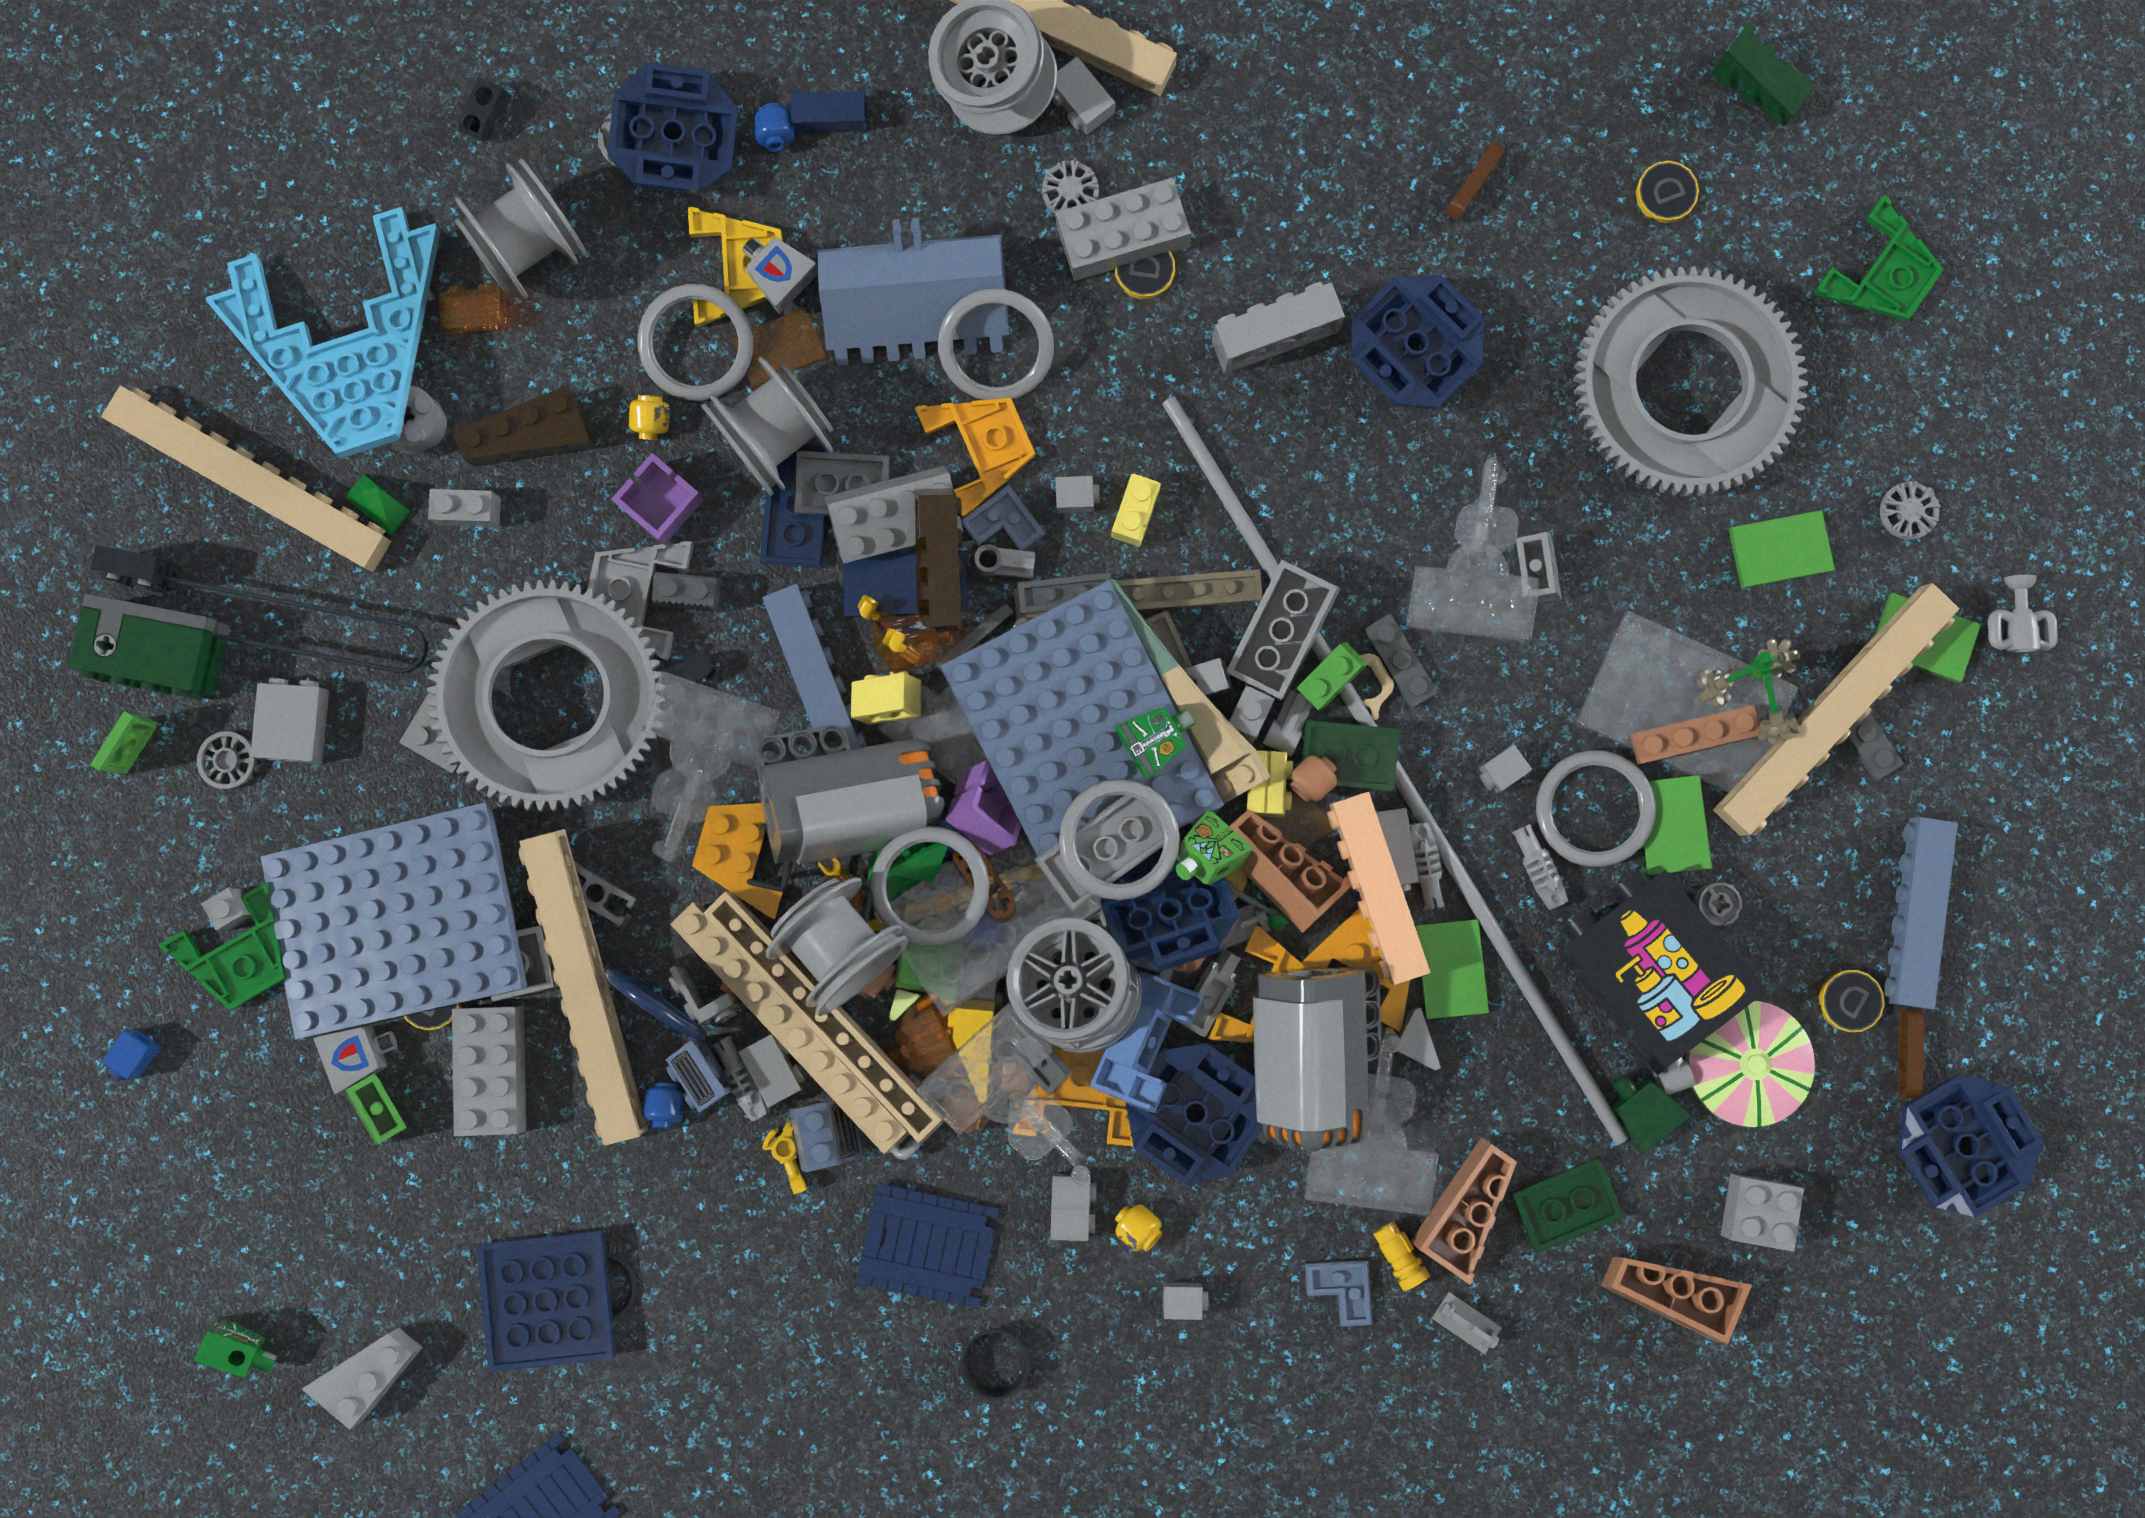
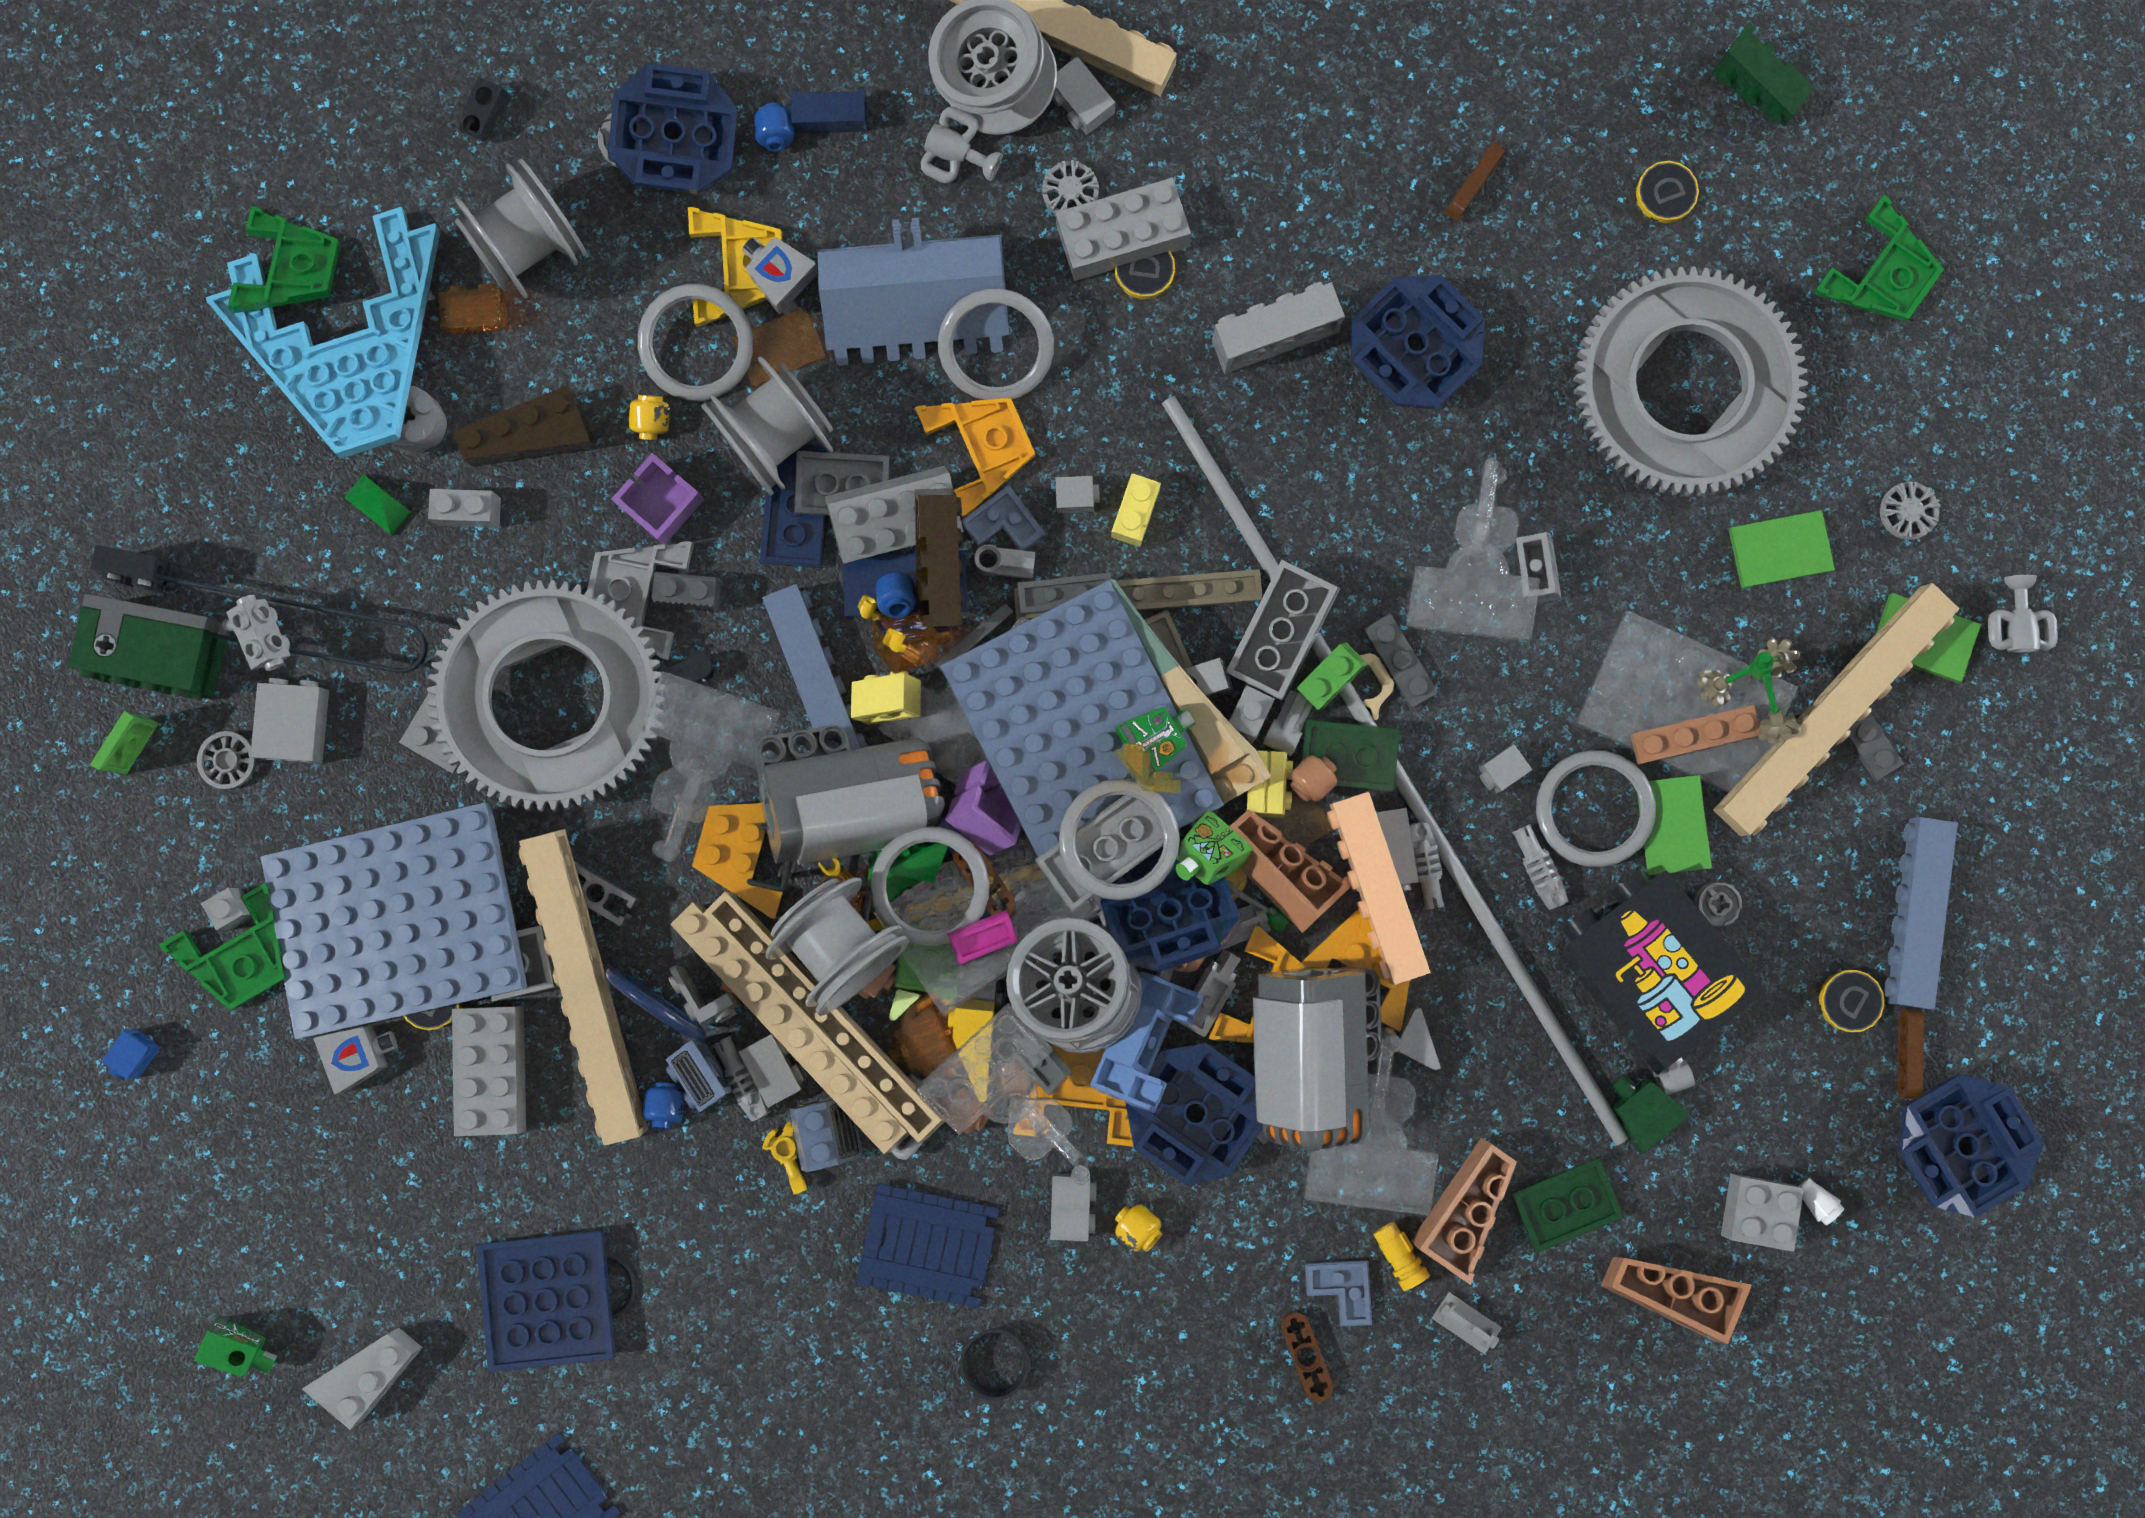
tan brick [101,386,392,572] -> none
bright green brick [345,1073,407,1145] -> none
light grey brick [1163,1282,1208,1320] -> none
bright green tile [1415,919,1489,1019] -> none
dish [1686,1001,1815,1127] -> none
none -> light grey brick [222,594,290,671]
none -> green wing [228,206,341,313]
none -> blue head [875,572,917,618]
none -> light grey piece [921,107,1003,184]
none -> dark pink tile [947,910,1019,965]
none -> clear yellow slope [1114,744,1181,793]
none -> reddish brown beam [1280,1311,1333,1402]
none -> white cone [1799,1177,1845,1226]

